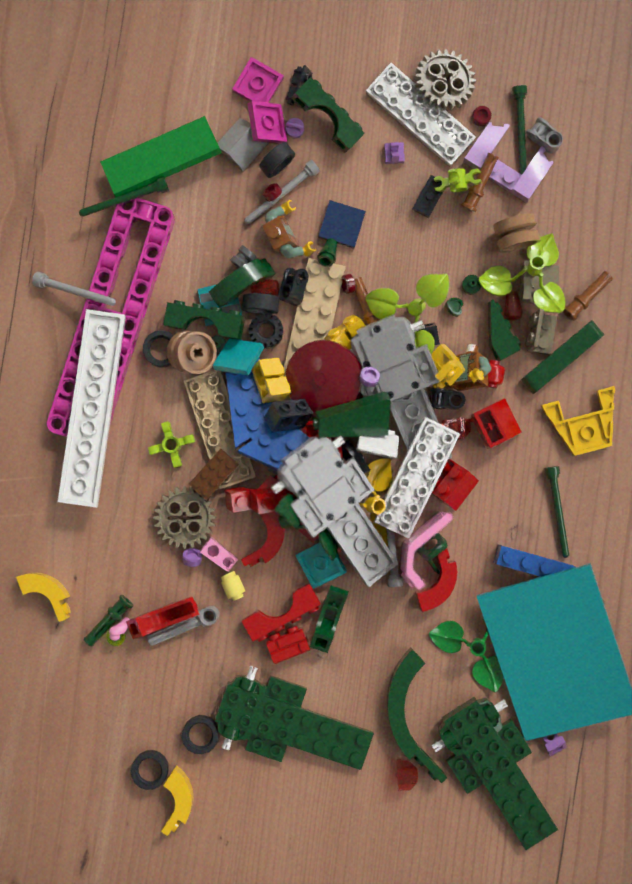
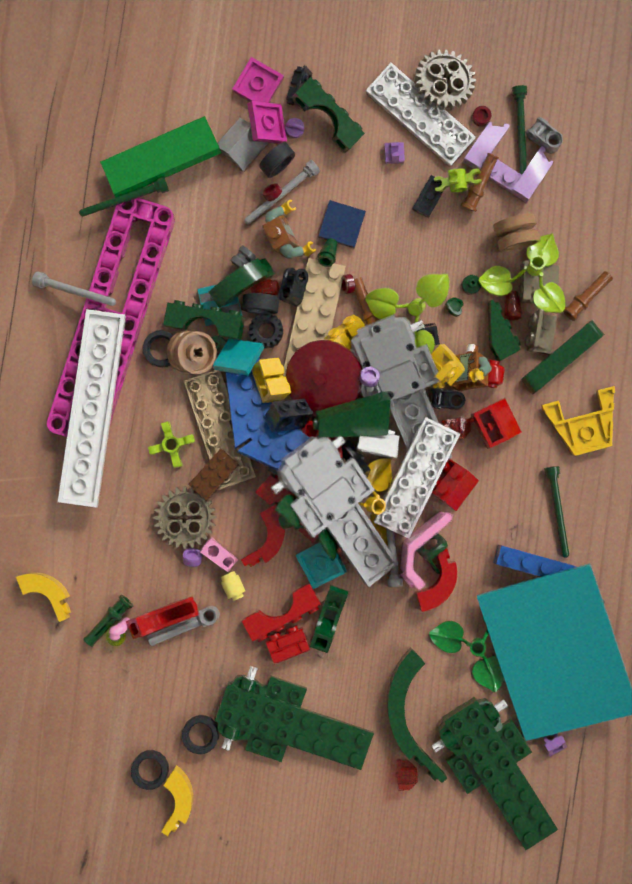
red arch [224,487,295,514] -> none

